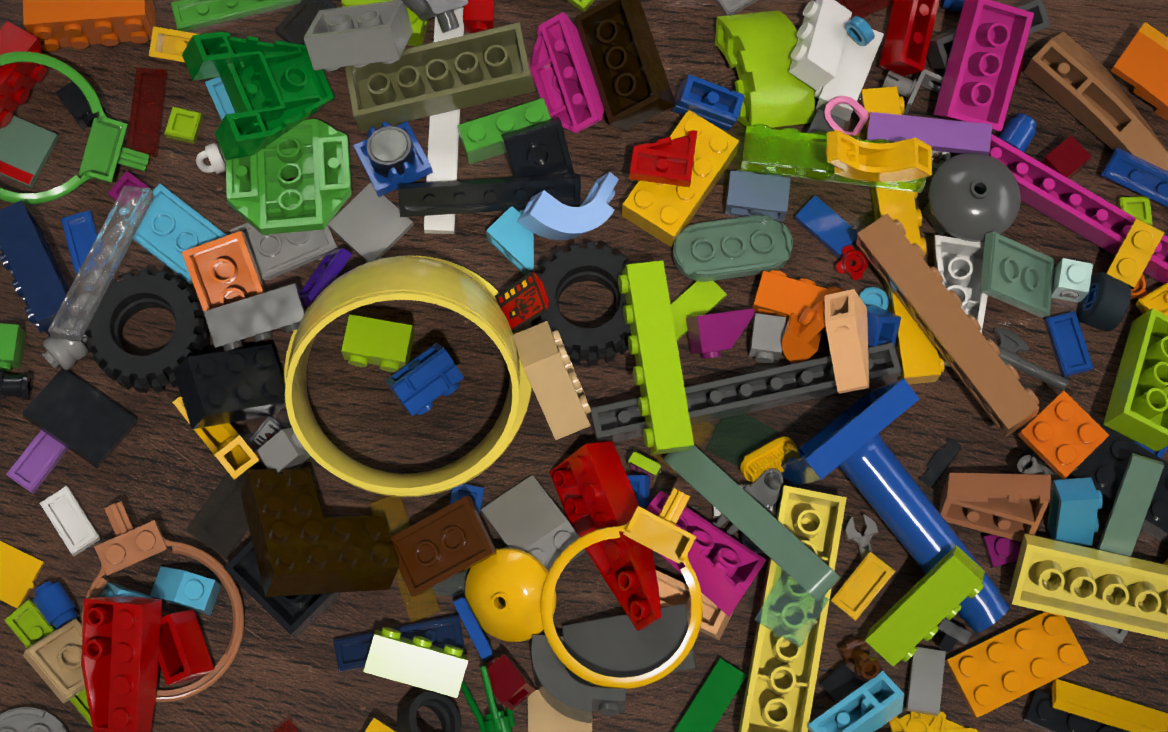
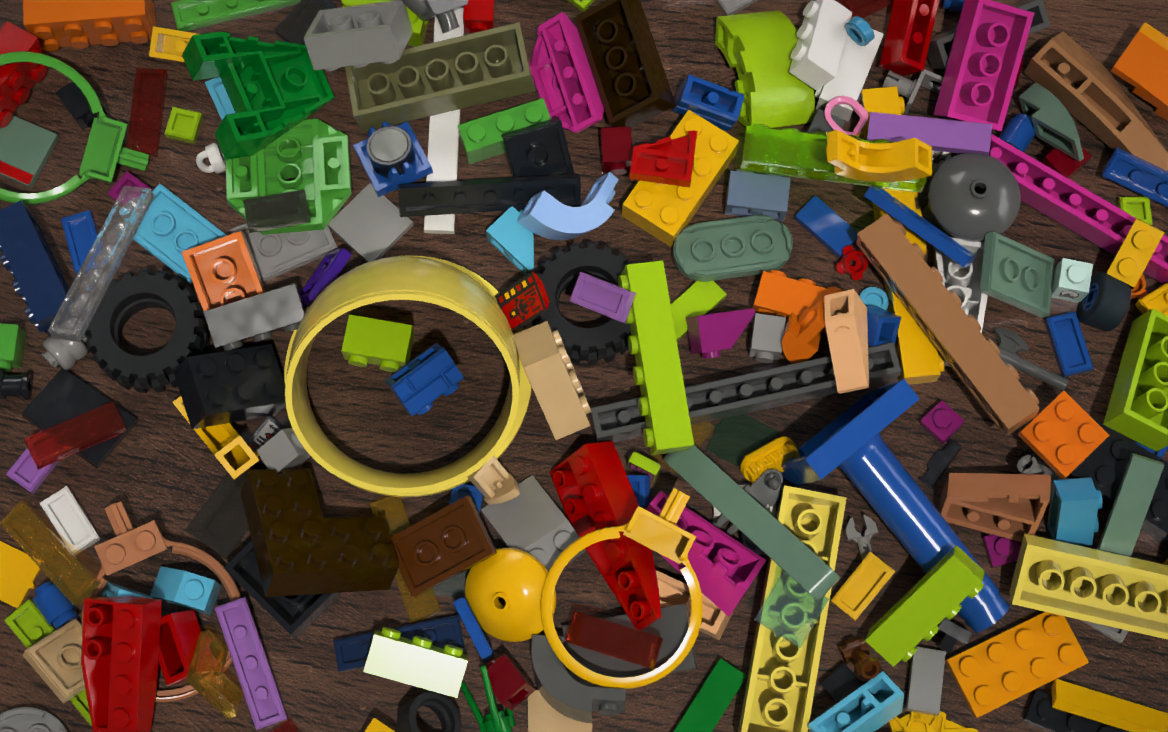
none -> clear yellow tile [0,500,100,607]
none -> clear red tile [24,401,126,469]
none -> clear yellow tile [186,629,243,719]
none -> medium lavender tile [215,597,288,730]
none -> clear smoke plate [243,190,311,233]
none -> tan tile [467,456,520,505]
none -> clear red tile [565,611,663,670]
none -> medium lavender tile [570,272,636,323]
none -> dark red brick [600,126,633,175]
none -> blue tile [864,186,976,267]
none -> magenta plate [920,400,965,445]
none -> sand green slope [1019,82,1084,162]

